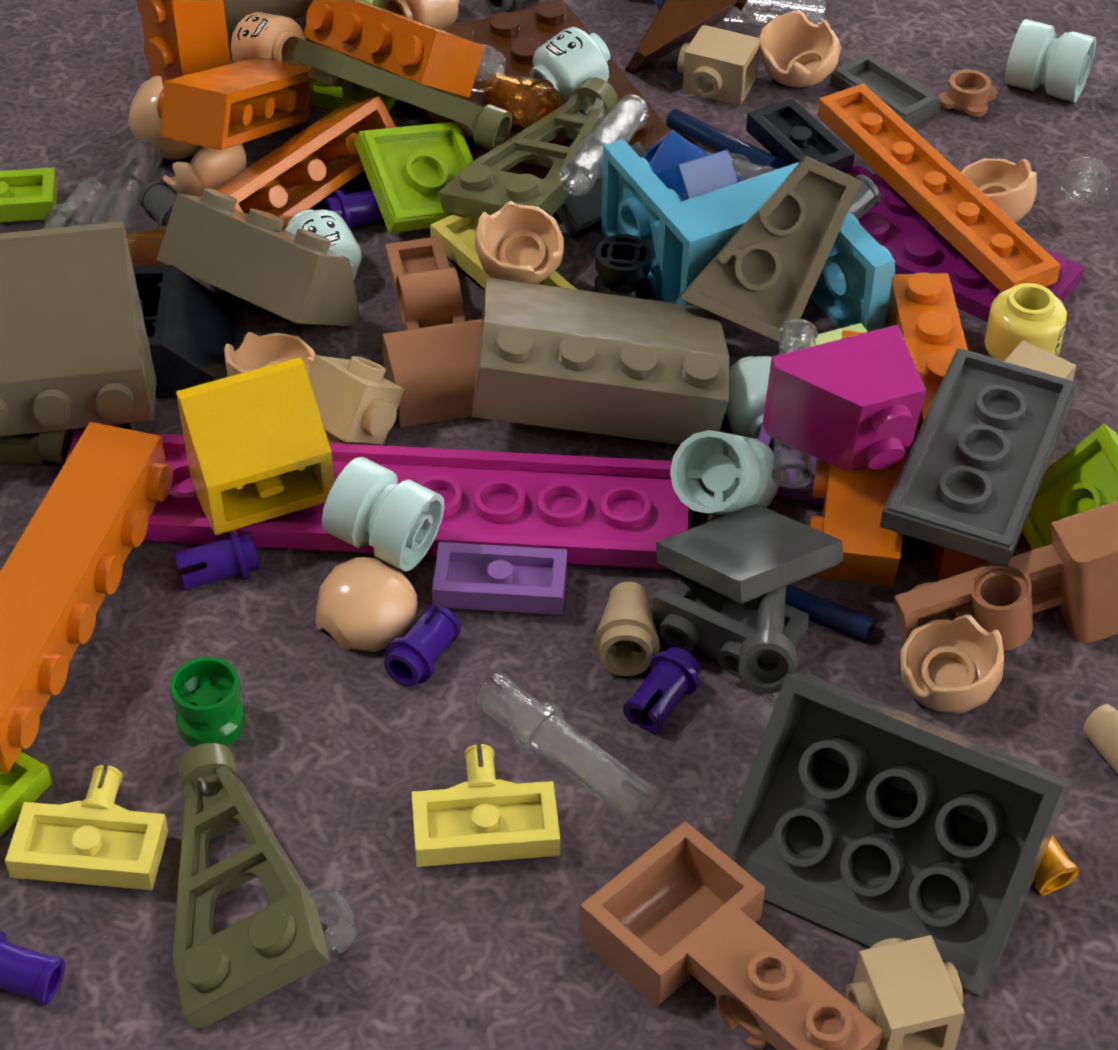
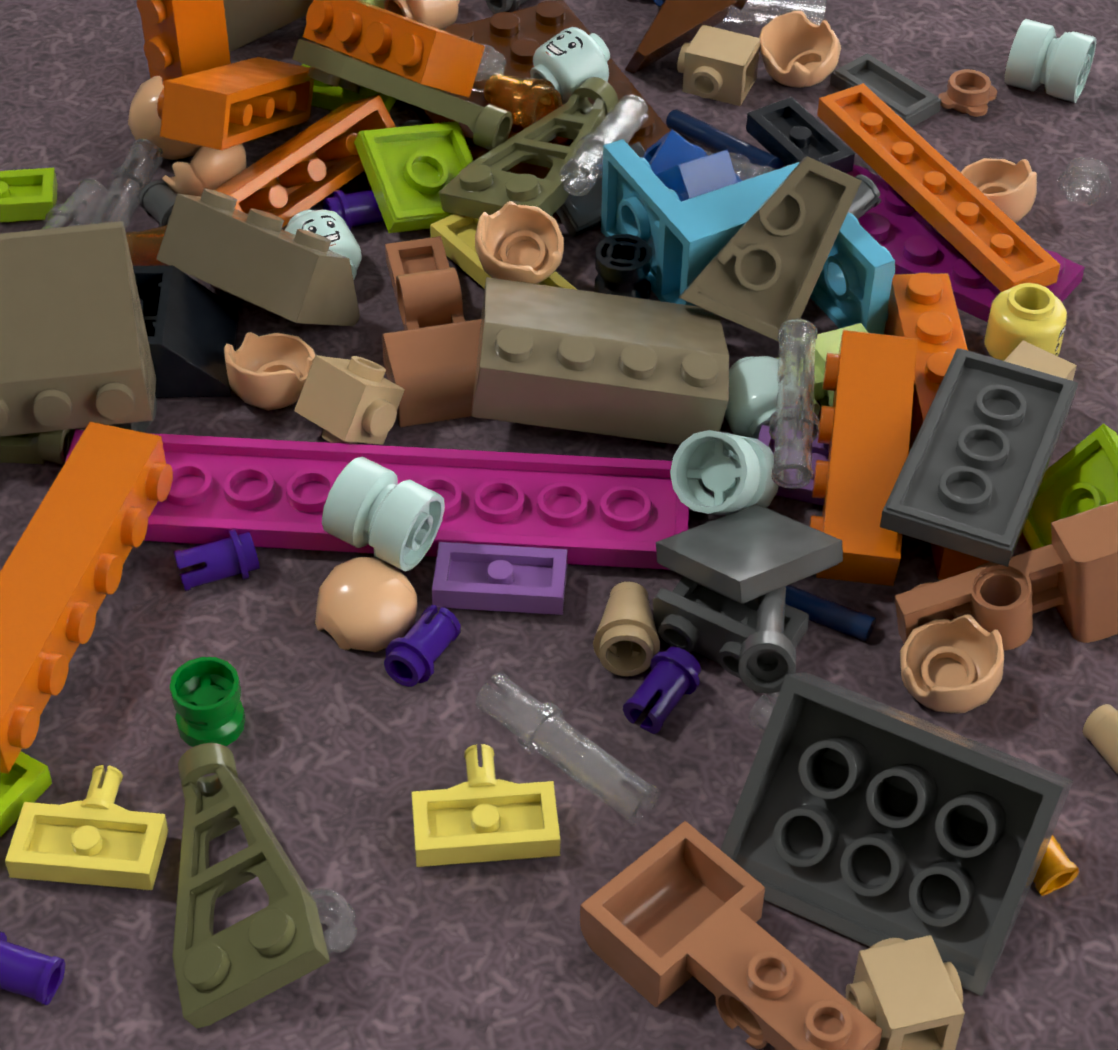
yellow slope [176,357,335,535] -> none
light nougat head [231,12,306,66] -> none
dark pink slope [763,325,926,472] -> none

